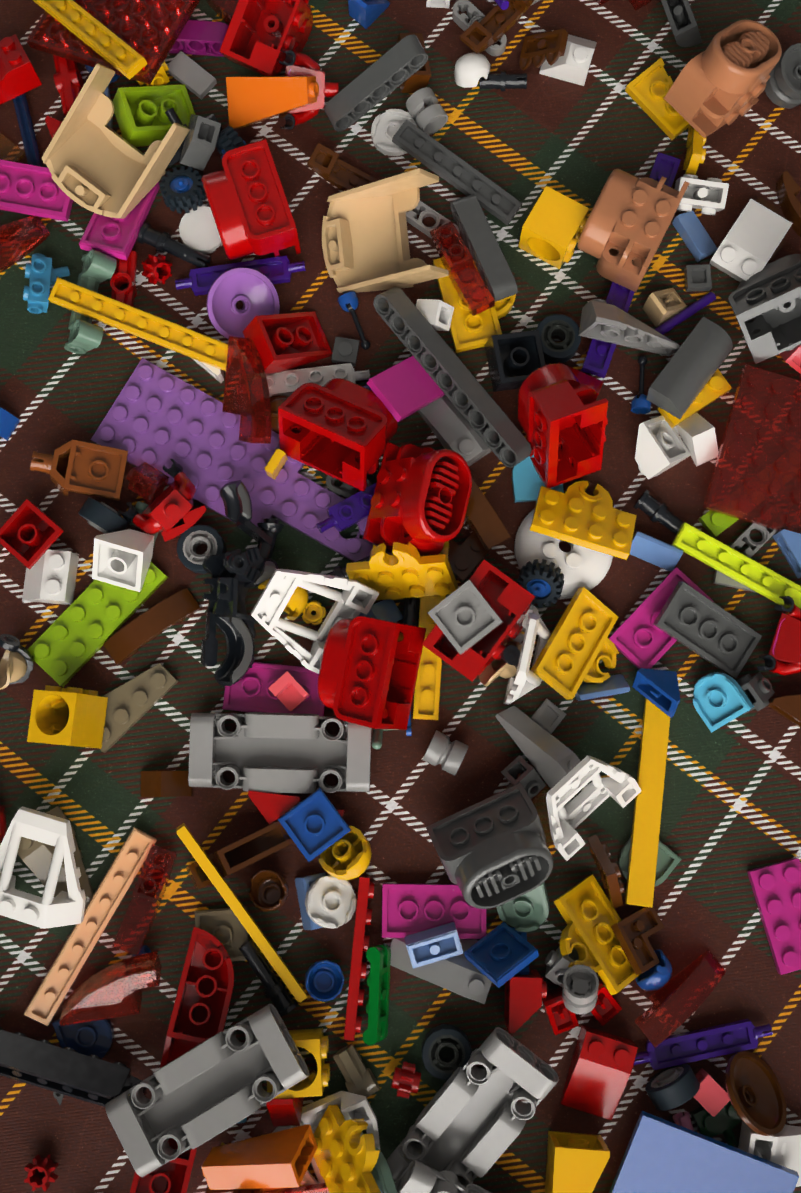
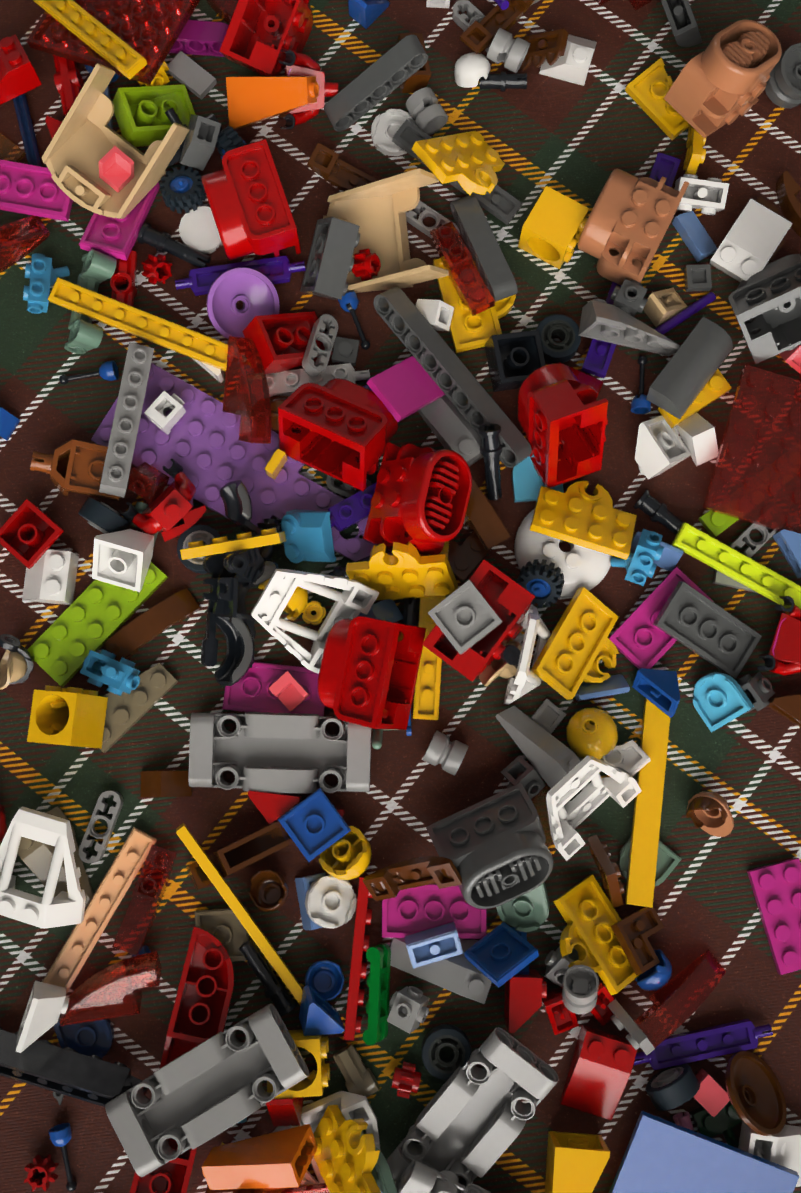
none -> white slope [15,981,70,1053]
none -> hinge [49,1123,77,1192]
none -> hinge [59,360,119,385]
none -> light grey beam [79,790,123,863]
none -> dark azure brick [80,649,140,696]
none -> coral panel [99,146,134,193]
none -> light grey brick [99,342,154,498]
none -> white brick [144,391,186,435]
none -> yellow plate [180,528,286,560]
none -> dark azure slope [281,509,336,563]
none -> blue slope [299,984,345,1036]
none -> dark grey slope [300,217,360,300]
none -> light grey beam [302,314,338,377]
none -> red gear [352,249,381,281]
none -> reddish brown slope [363,856,462,901]
none -> light grey brick [387,986,430,1034]
none -> yellow plate [412,131,505,195]
none -> black pin [478,423,502,500]
none -> light grey wheel [486,28,530,73]
none -> yellow cylinder [566,707,618,760]
none -> white tile [578,740,651,777]
none -> light grey plate [607,999,655,1055]
none -> dark grey brick [610,279,648,317]
none -> dark azure brick [611,529,664,586]
none -> nougat piece [686,791,734,837]

